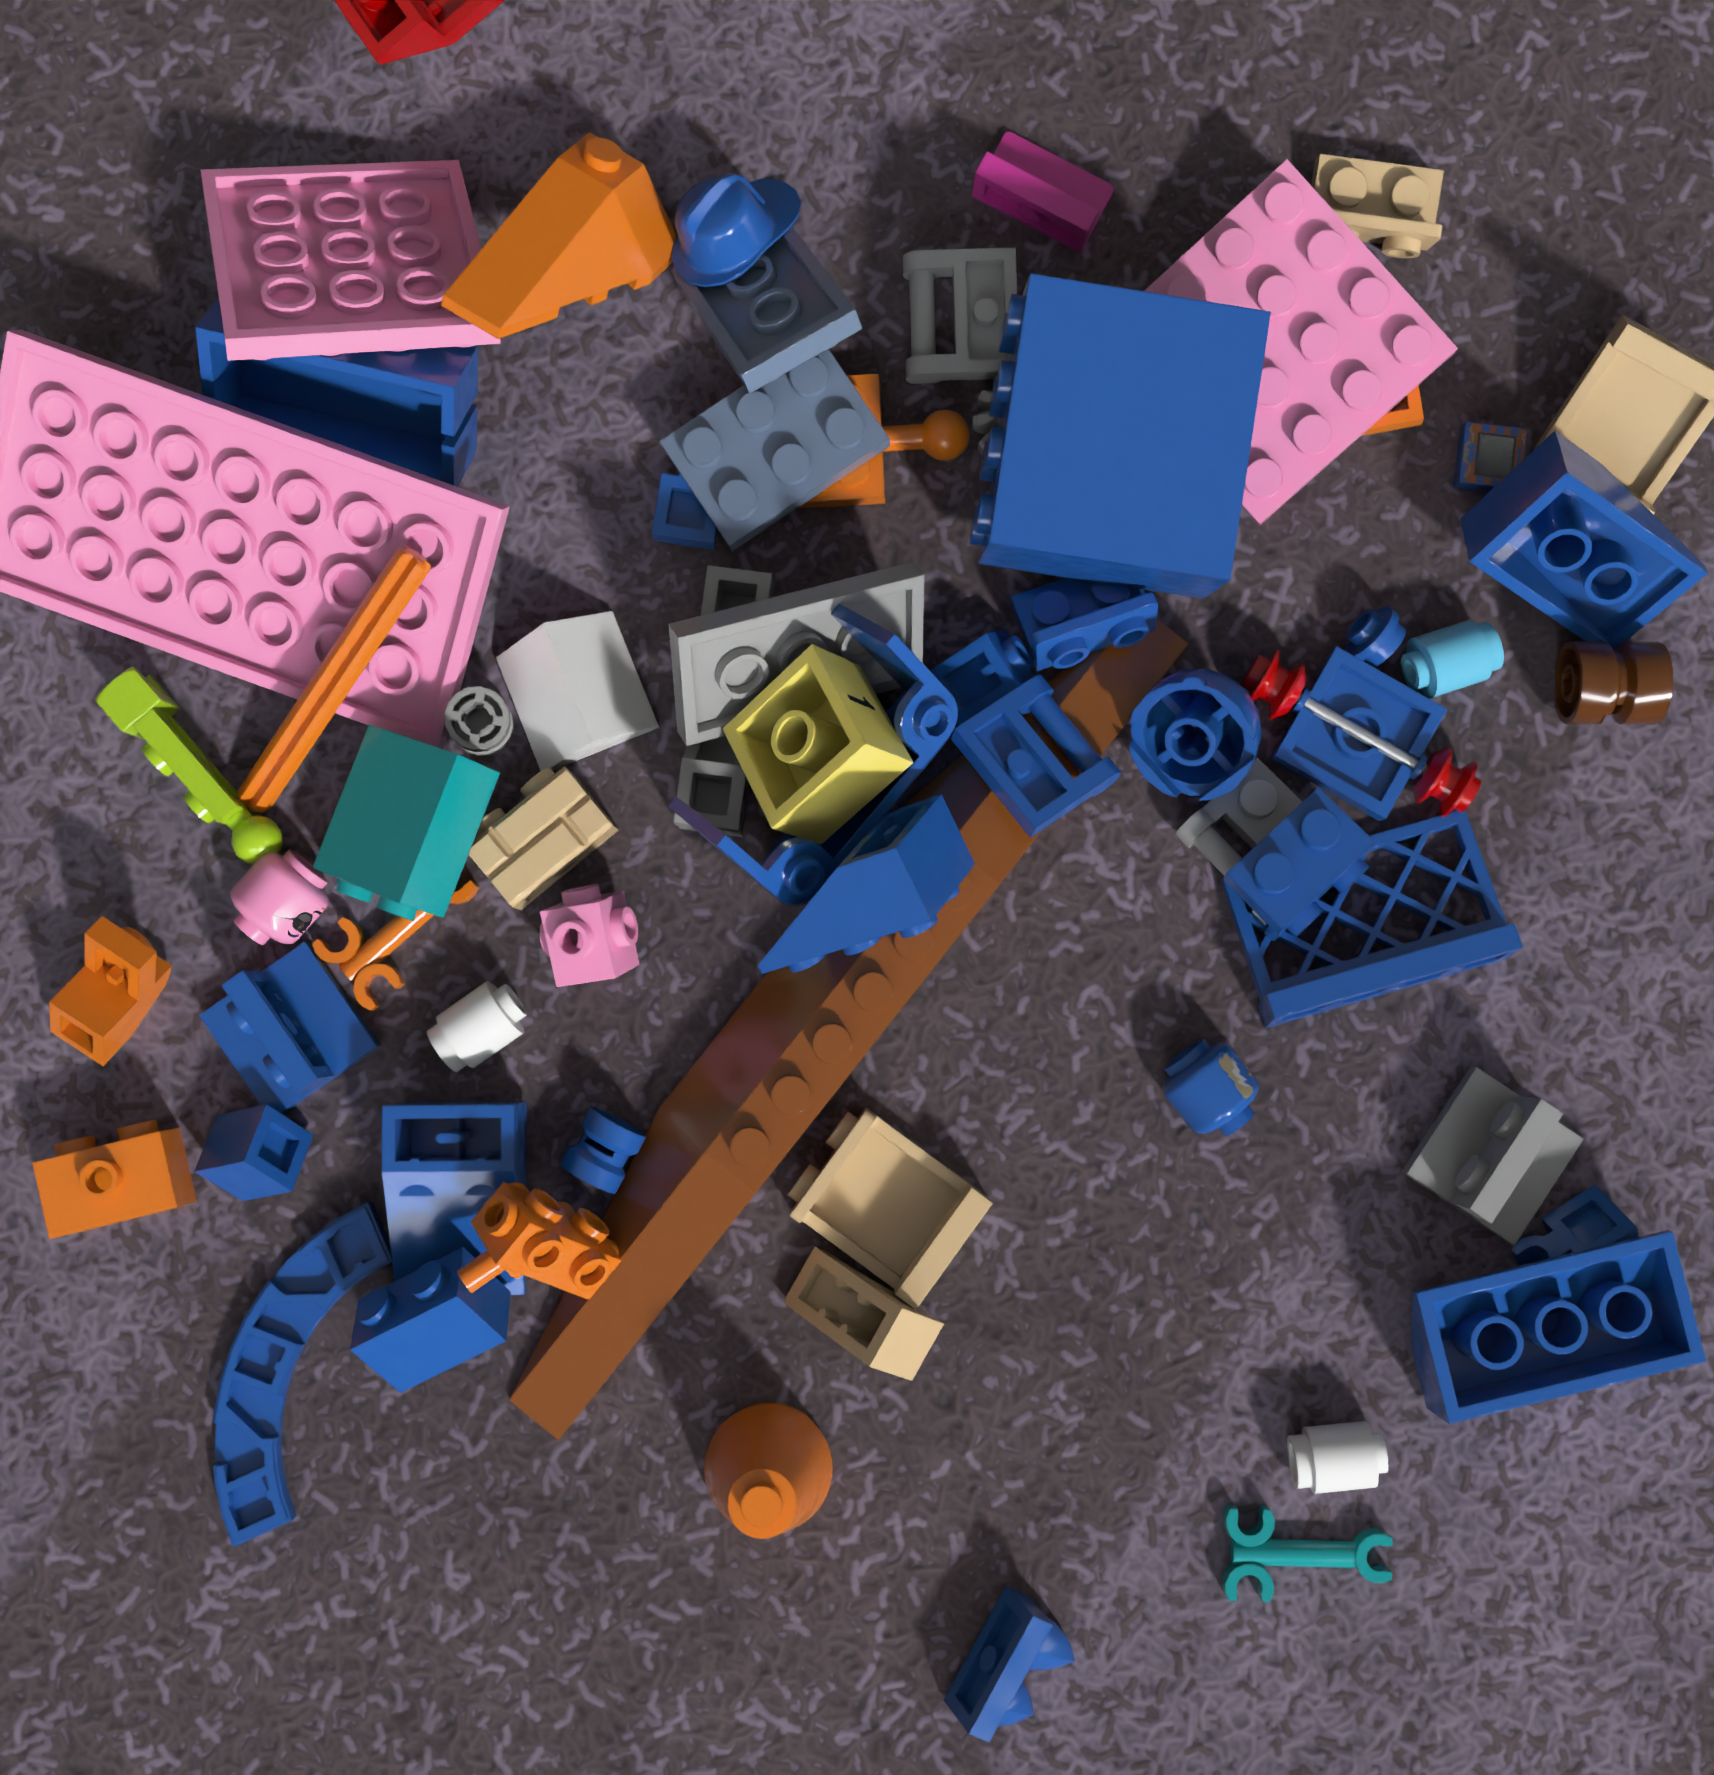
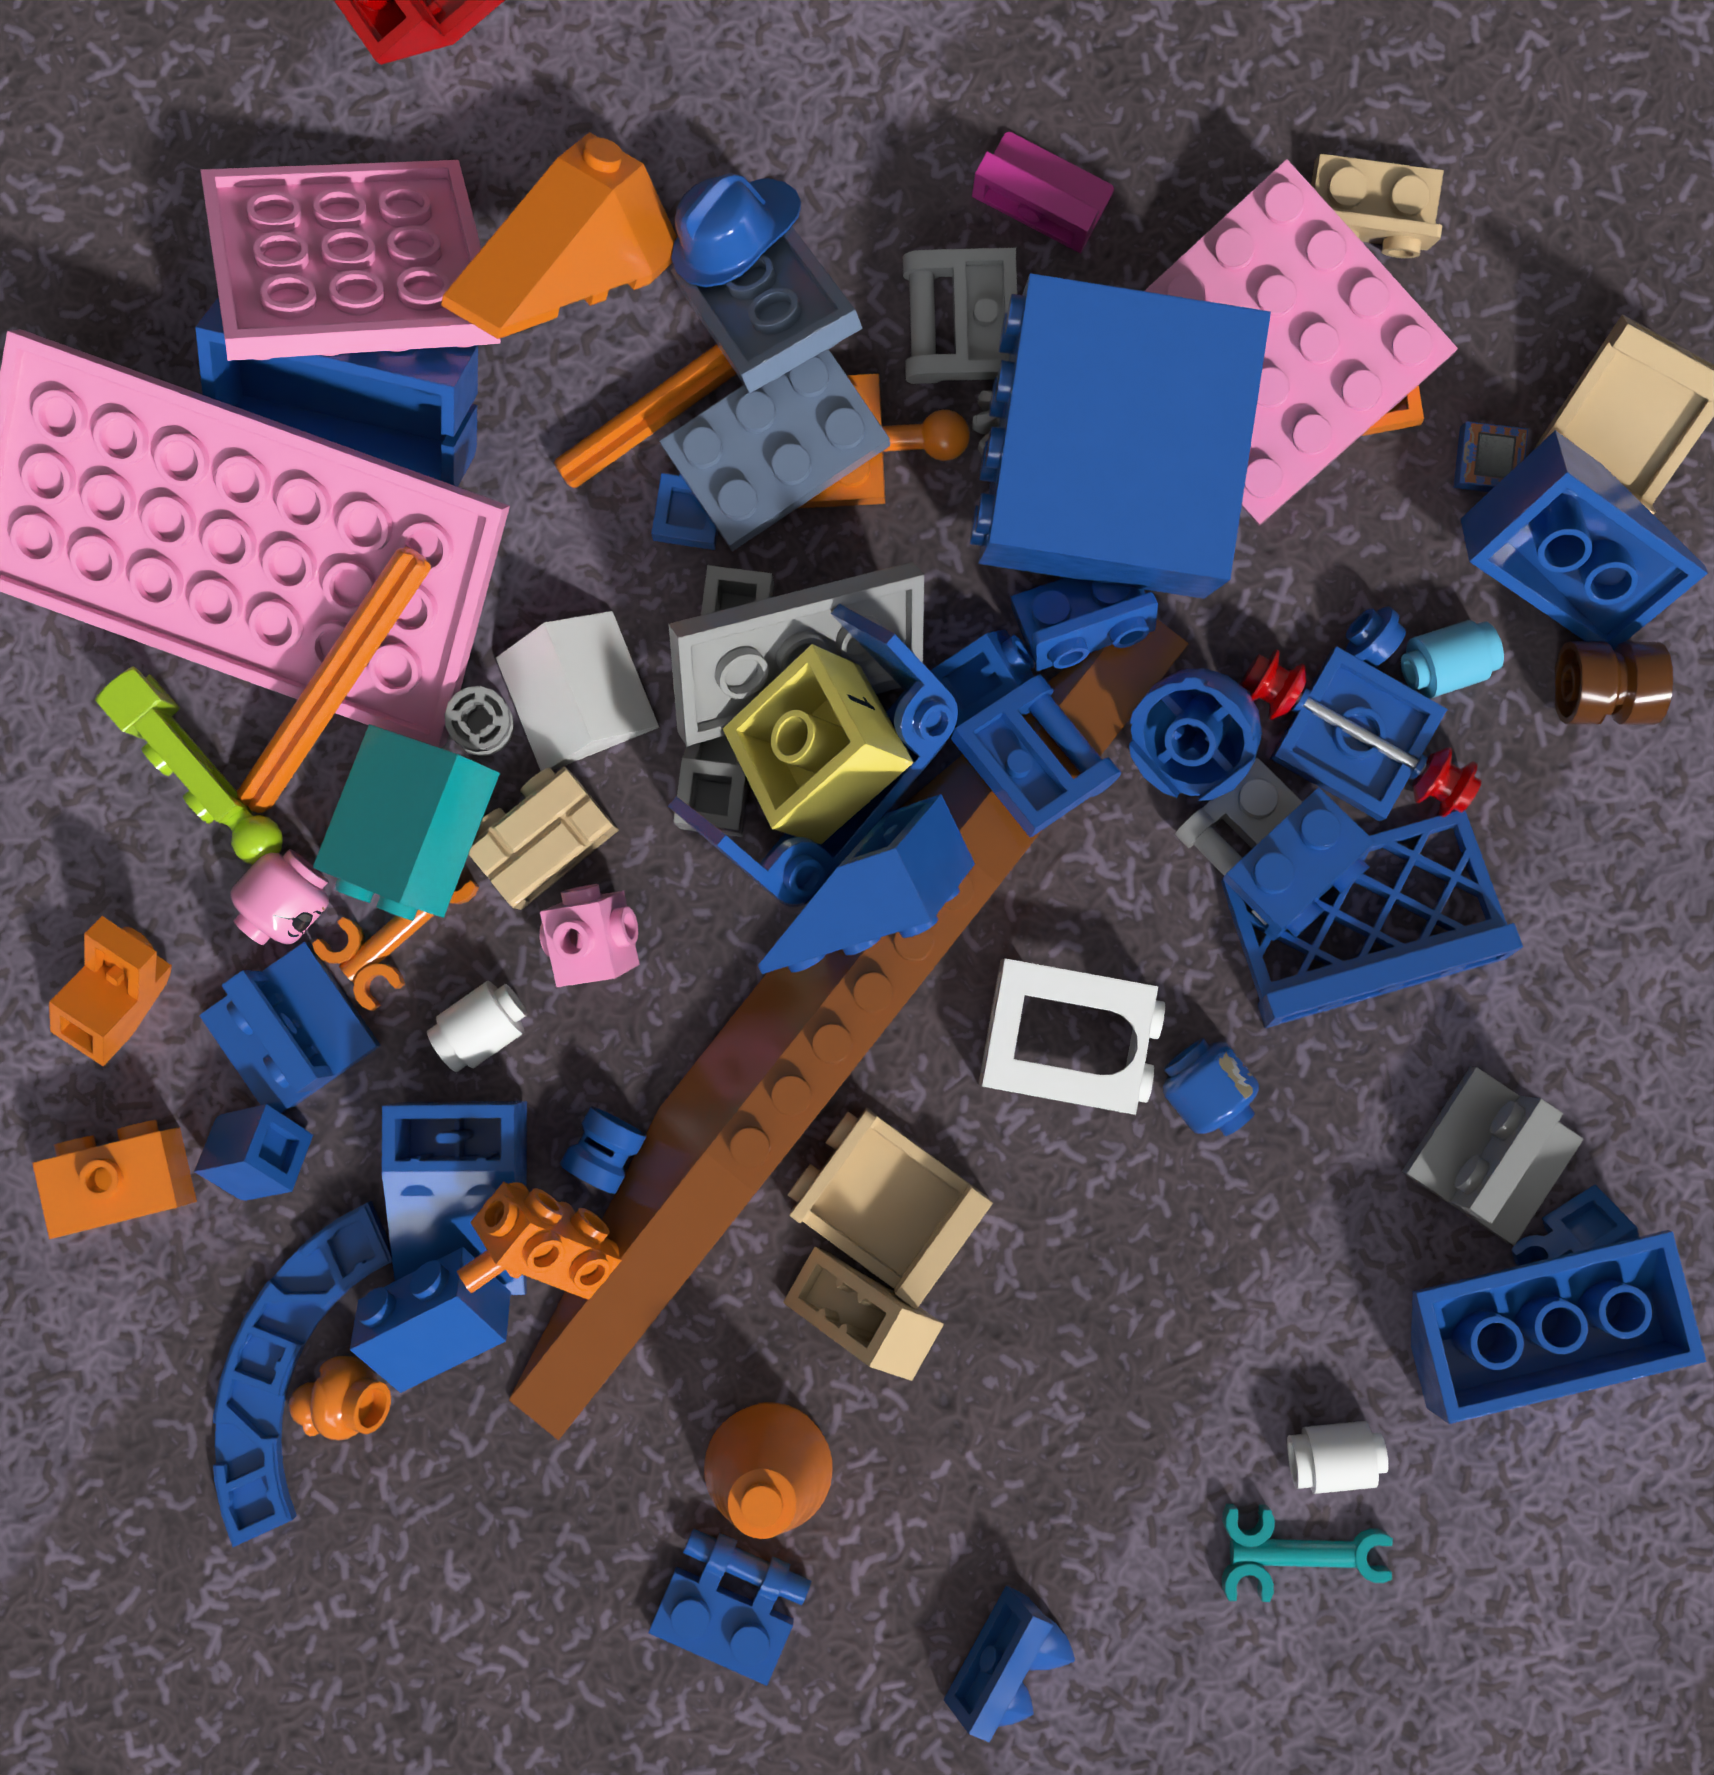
none -> orange animal [288,1356,391,1440]
none -> orange axle [554,344,736,488]
none -> blue plate [648,1528,812,1686]
none -> white panel [978,958,1165,1115]

